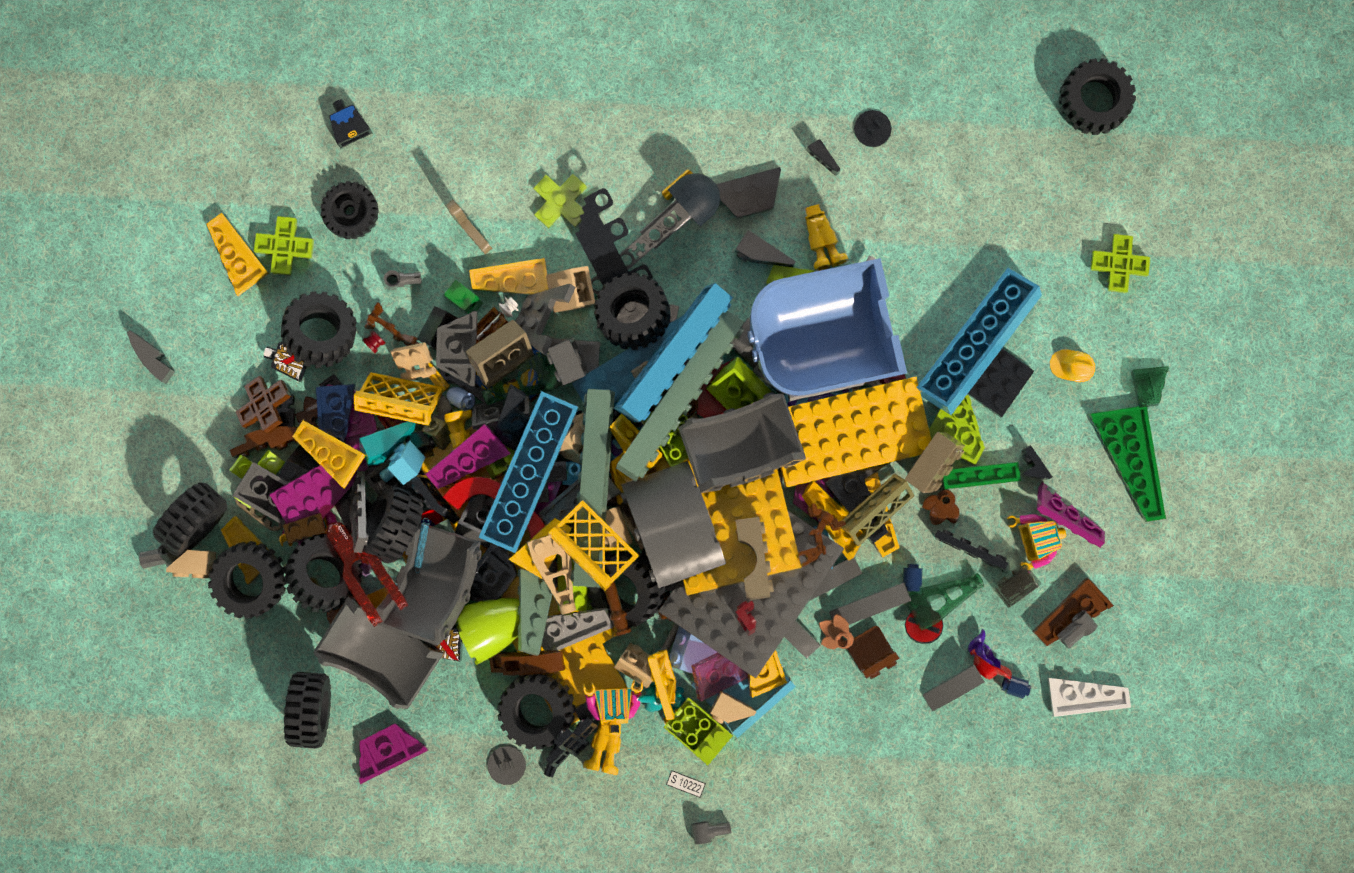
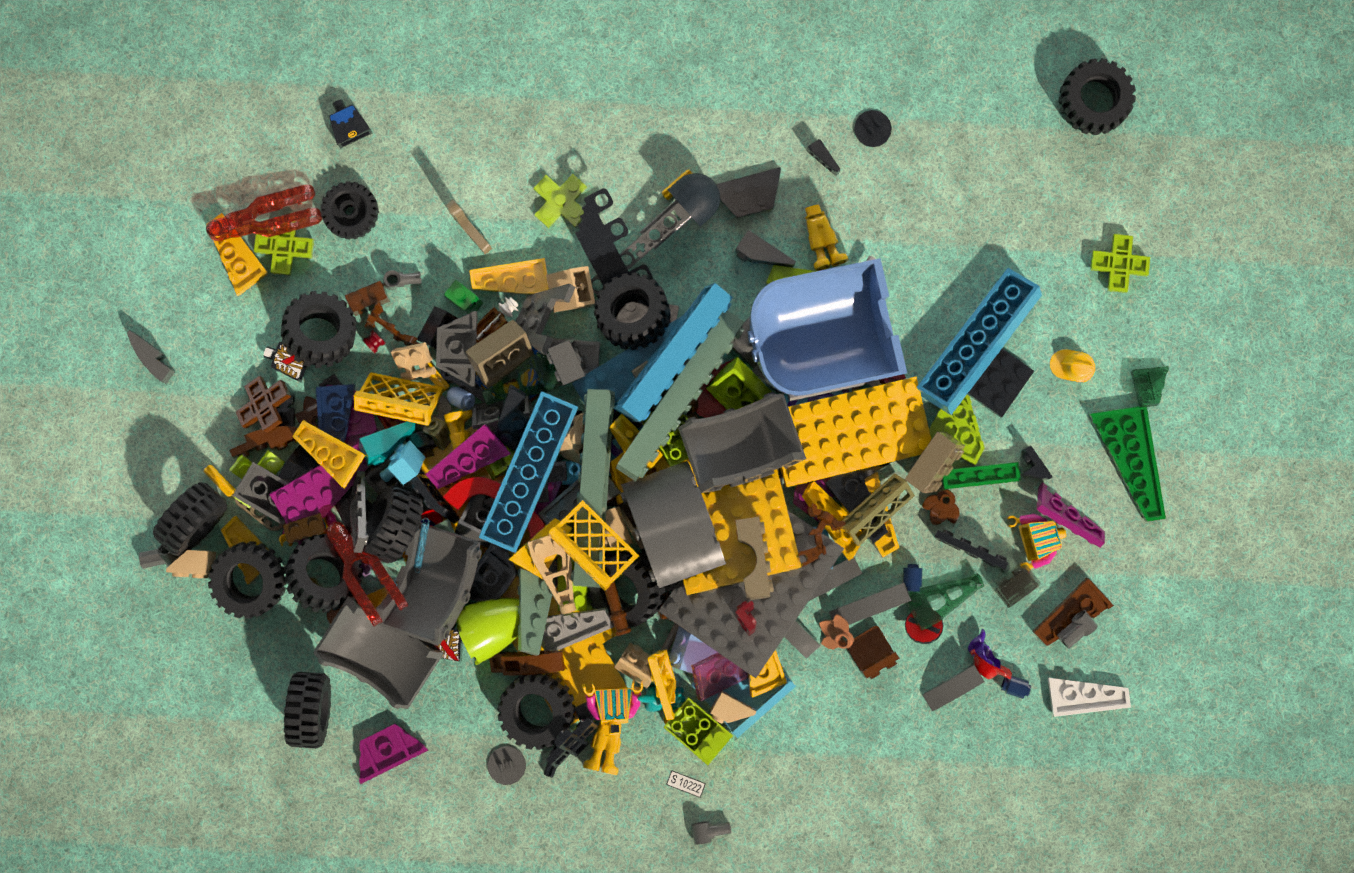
none -> yellow axle [203,465,236,497]
none -> clear red piece [206,184,322,241]
none -> reddish brown brick [345,281,391,316]

